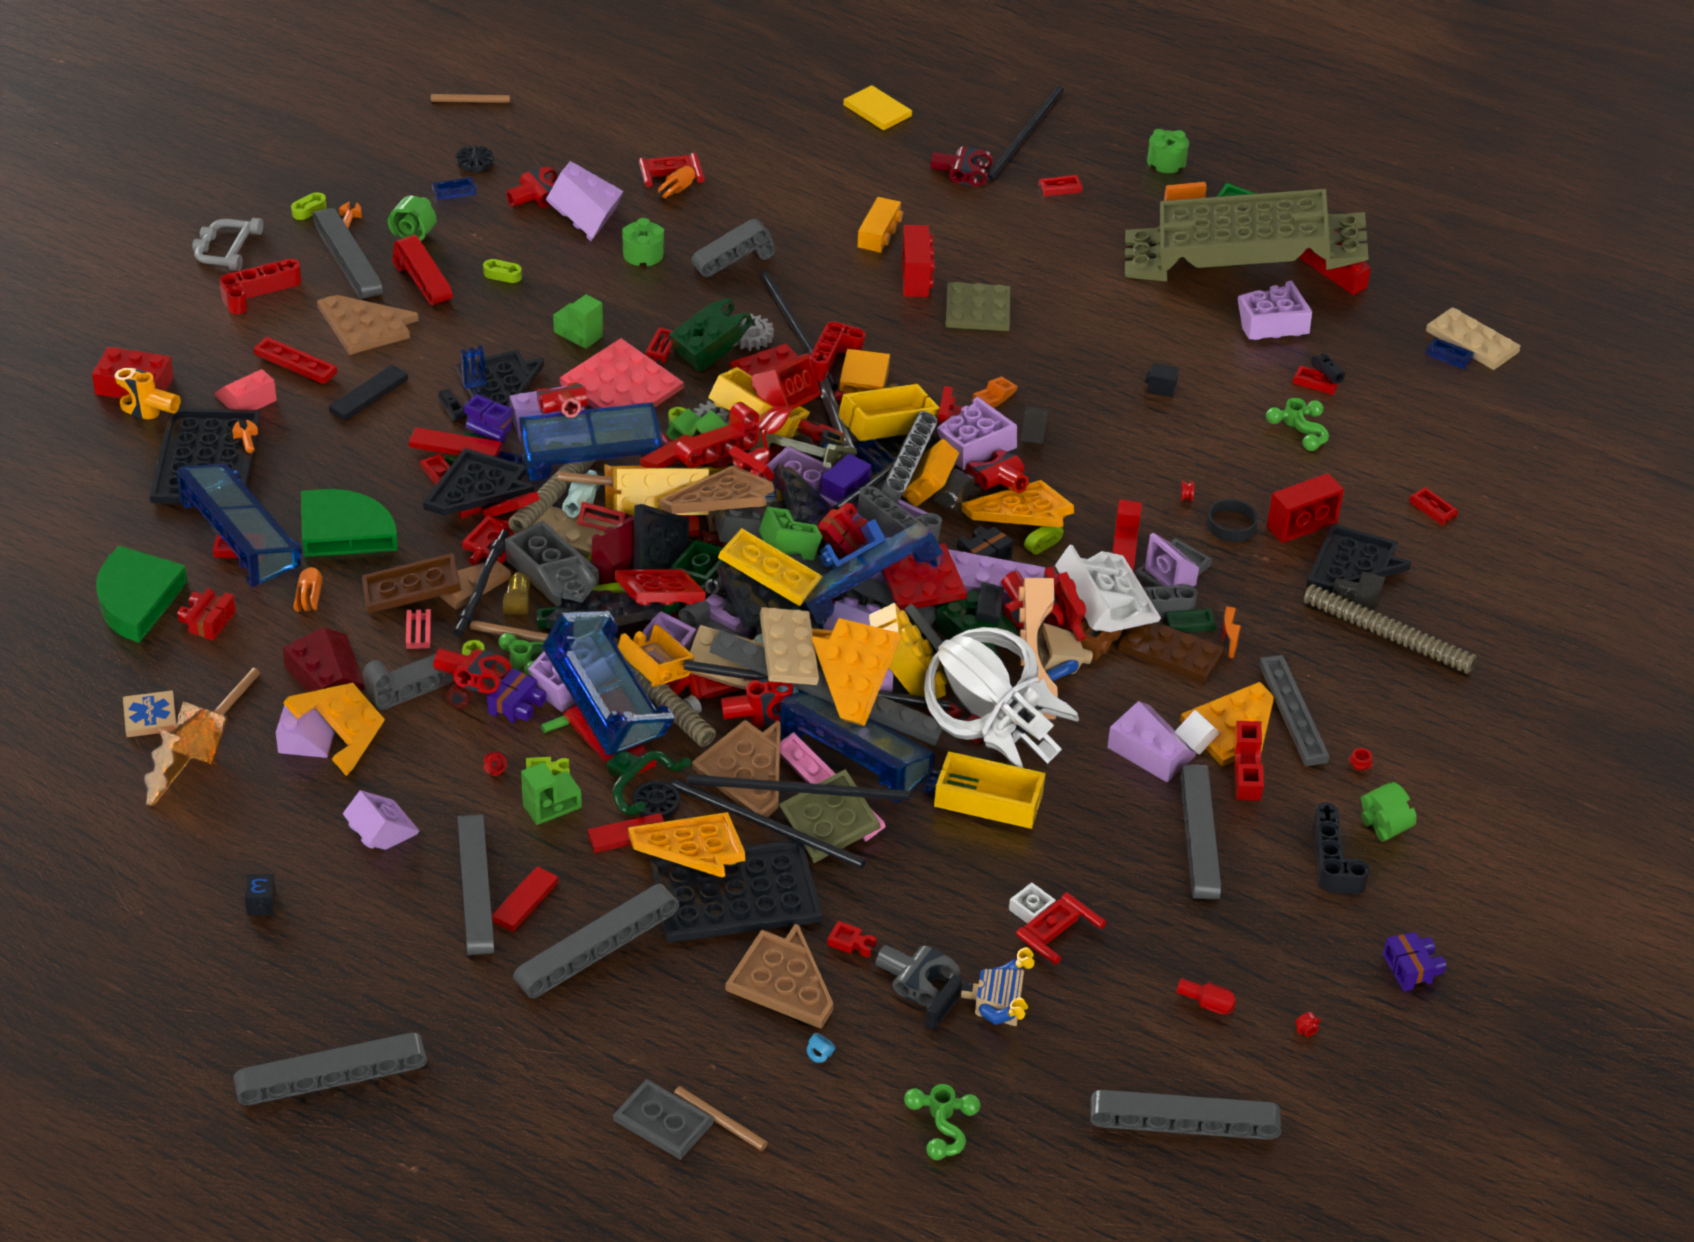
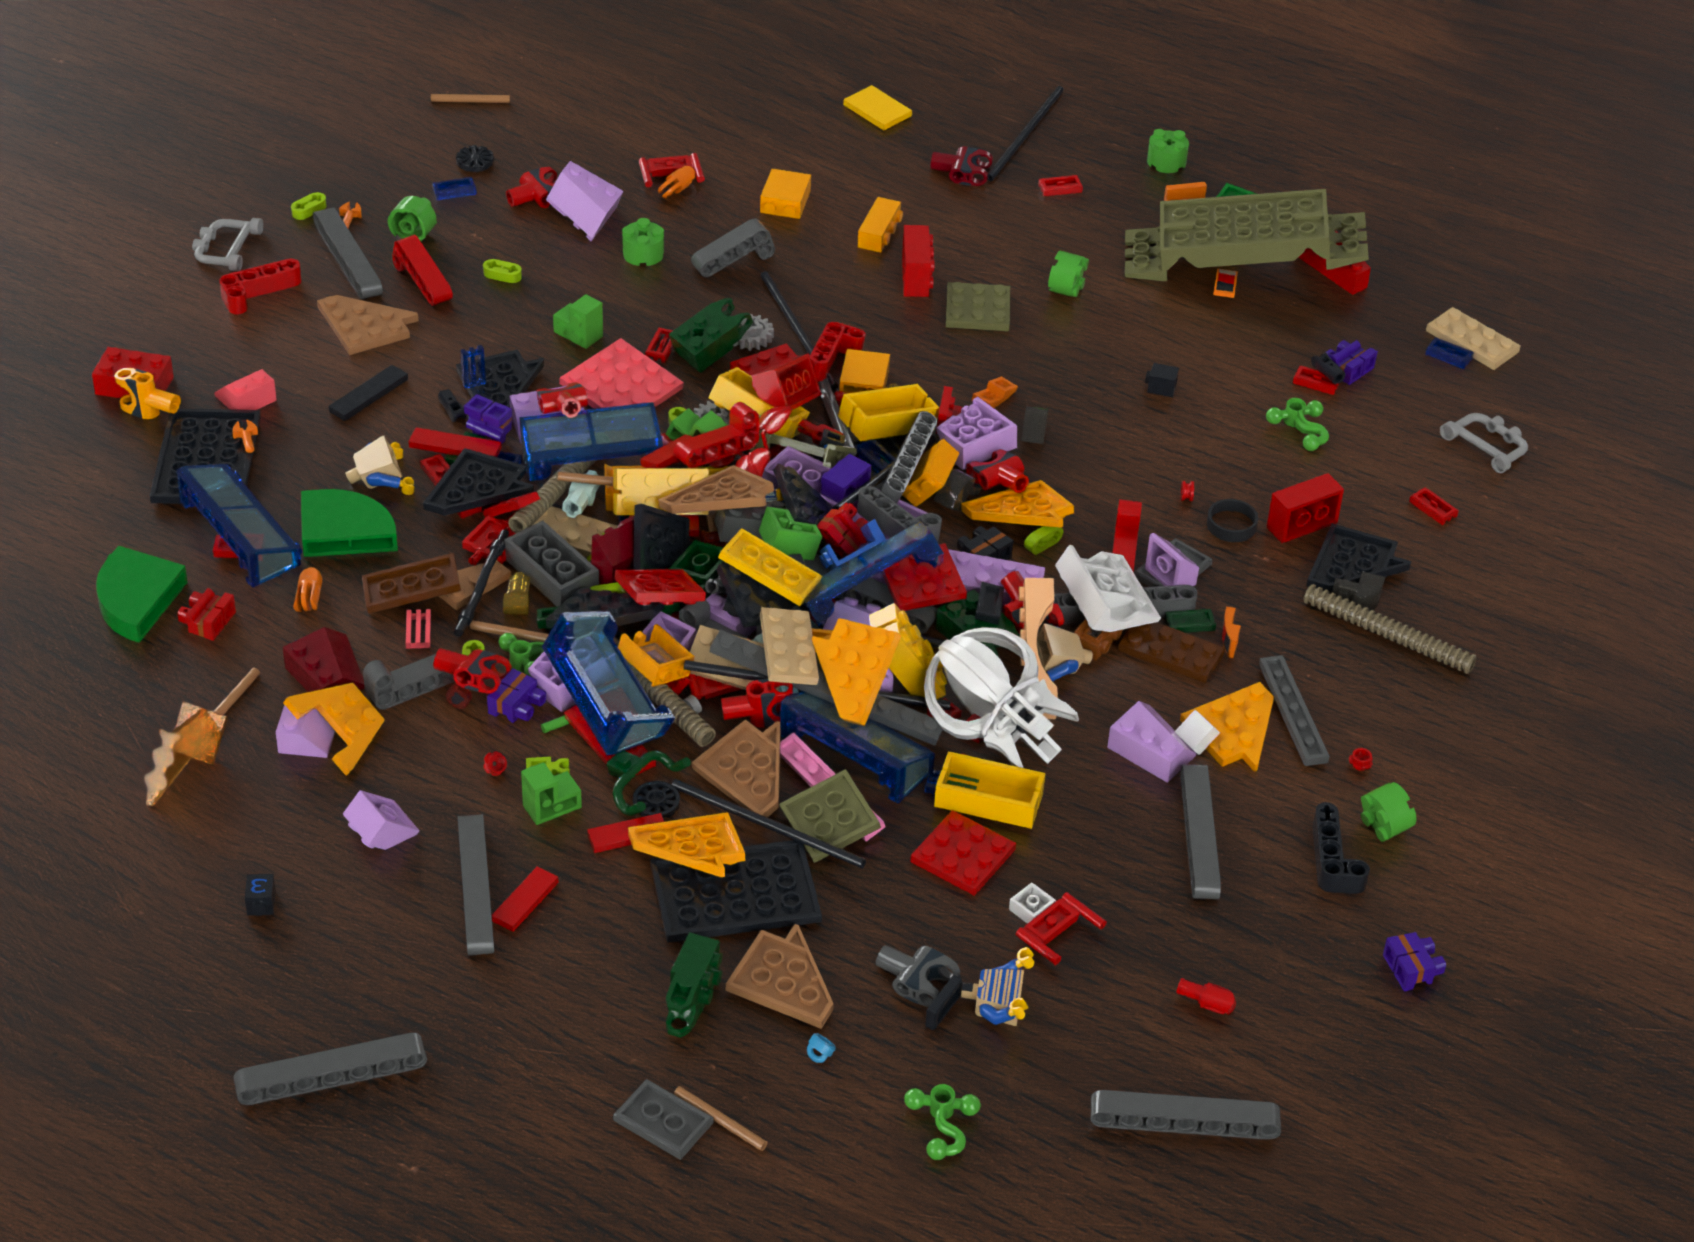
tan tile [123,690,177,737] -> none
red plate [253,337,338,384] -> none
dark grey beam [513,884,679,998] -> none
dark grey tile [536,555,597,603] -> none
red tile [577,502,628,532] -> none
black piece [687,774,911,801] -> none
red plate [728,445,775,482] -> none
red plate [827,921,877,957] -> none
dark grey tile [905,604,943,651] -> none
red plate [1044,567,1087,642] -> none
red arch [1234,721,1264,801] -> none
lavender wedge [1238,280,1312,340] -> none
red plate [1295,1012,1321,1037] -> none
none -> tan torso [345,435,415,495]
none -> dark green brick [666,932,723,1038]
none -> light orange brick [760,169,811,219]
none -> red plate [910,810,1016,896]
none -> bright green brick [1048,250,1089,297]
none -> slope [1213,269,1238,298]
none -> dark purple hips [1326,340,1378,385]
none -> light grey bar [1440,413,1528,473]

